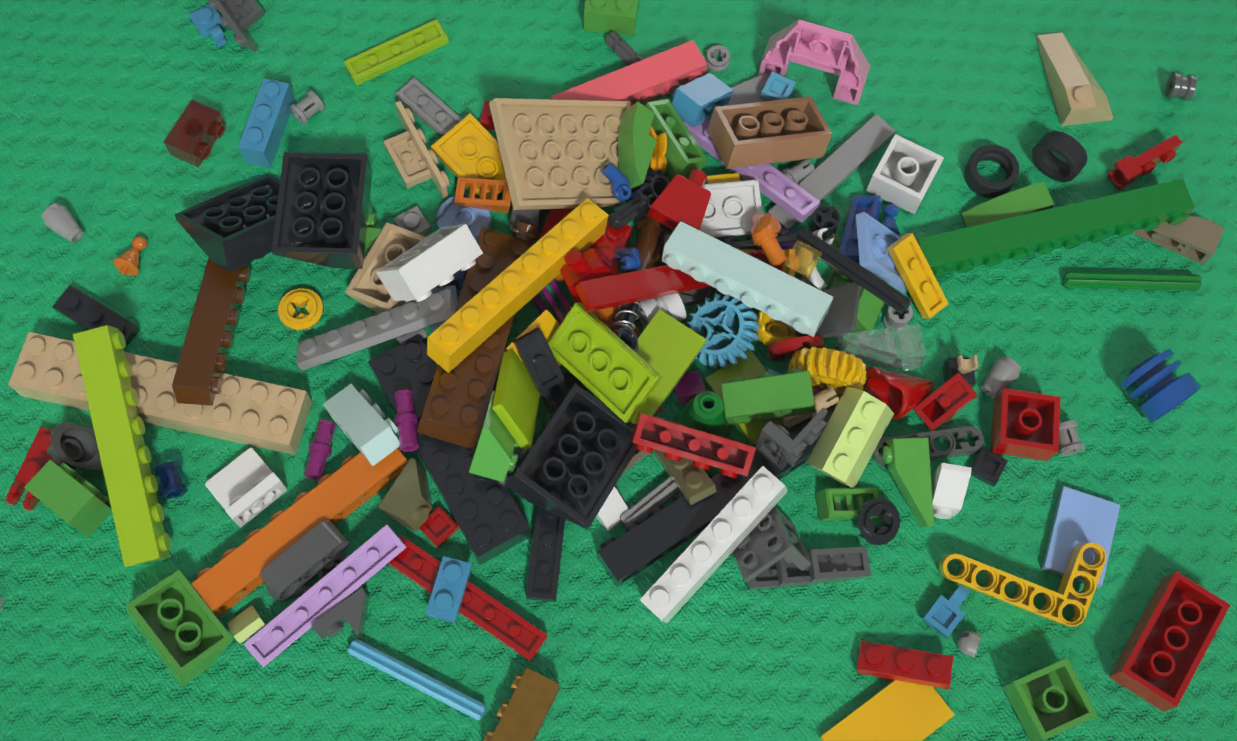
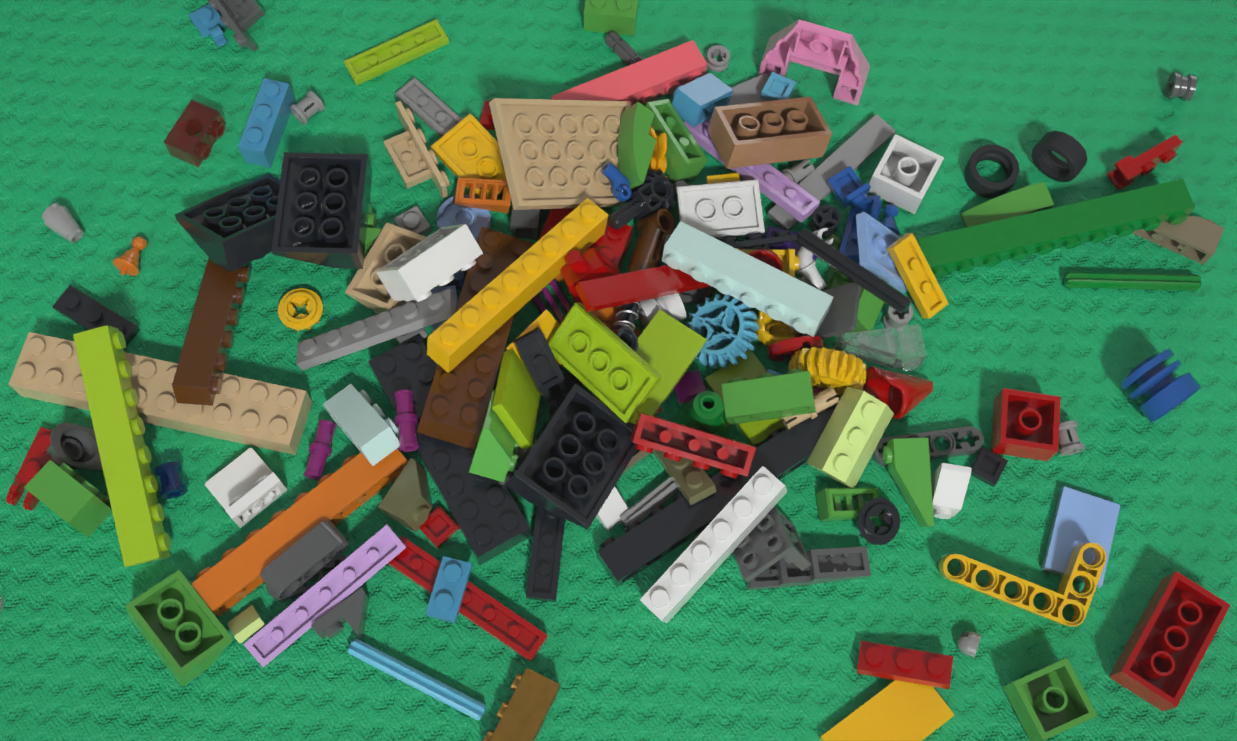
reddish brown plate [511,220,540,242] -> none
blue arm [615,248,641,272] -> none
red torso [647,169,711,231] -> none
orange arm [750,212,788,267] -> none
dark grey bracket [755,408,828,470] -> none
clear yellow tile [784,240,822,278] -> none
red slope [914,373,978,431] -> none
dark azure plate [921,584,970,639] -> none
piece [943,355,979,388] -> none
light grey cone [980,356,1022,398] -> none
tan wedge [1036,32,1113,126] -> none
none -> blue bracket [826,166,871,209]

